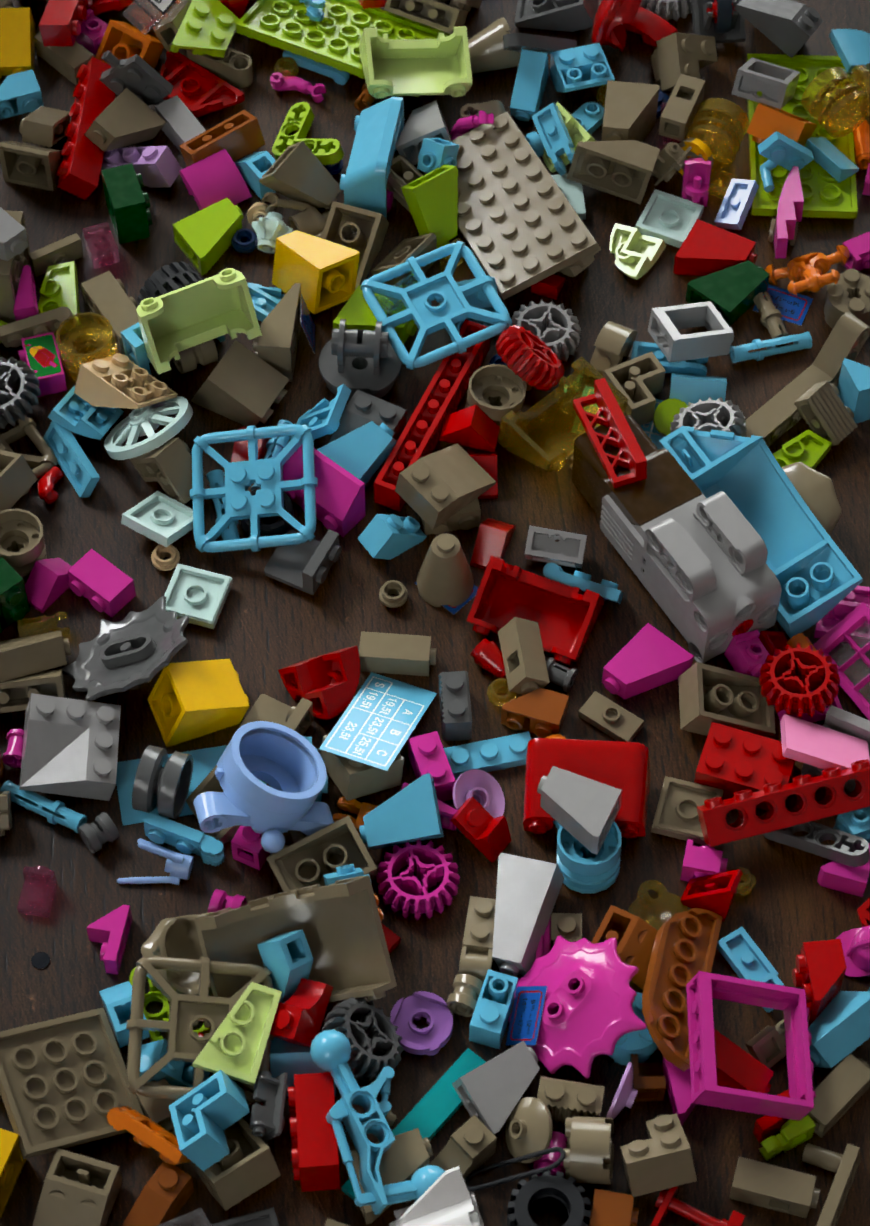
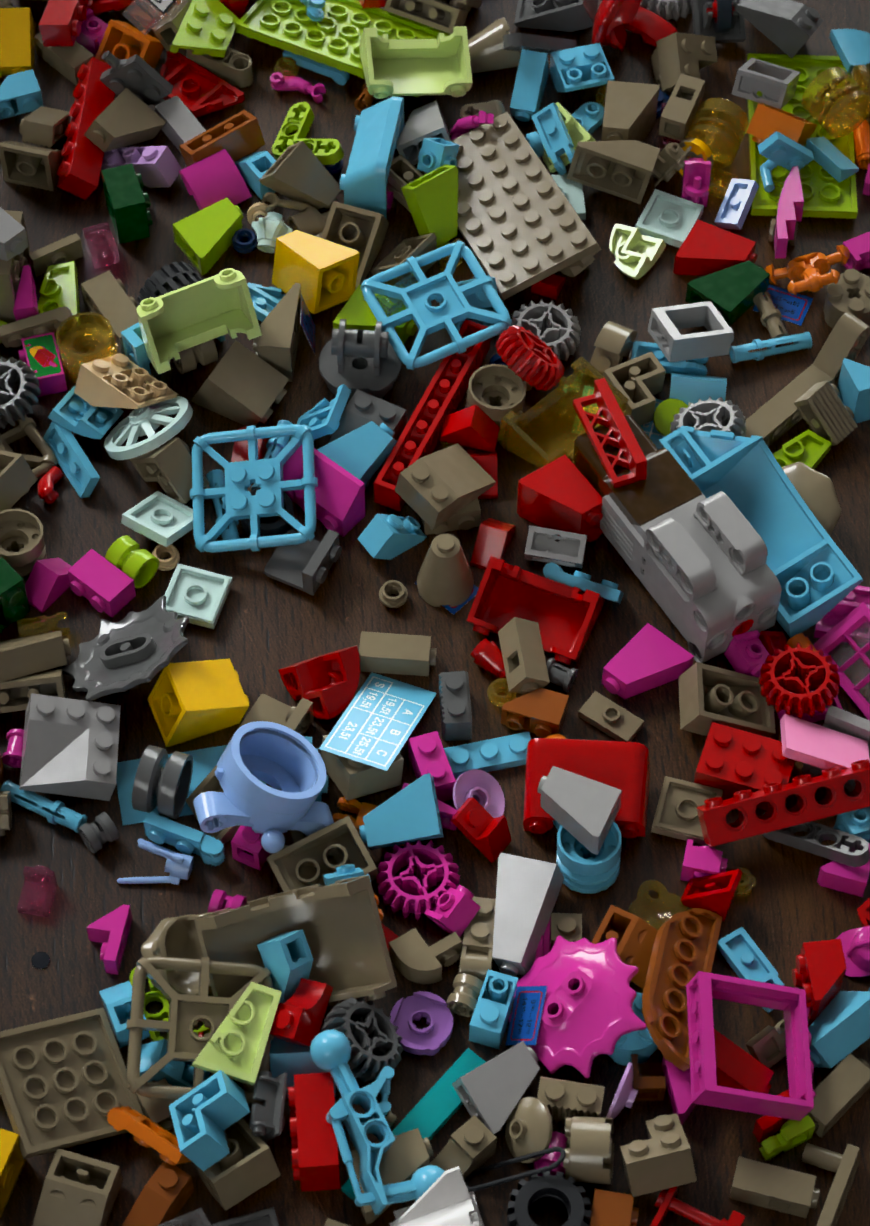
none -> lime wheel [105,535,159,588]
none -> dark tan brick [389,928,462,984]
none -> dark pink brick [424,885,481,937]
none -> red slope [517,454,603,542]

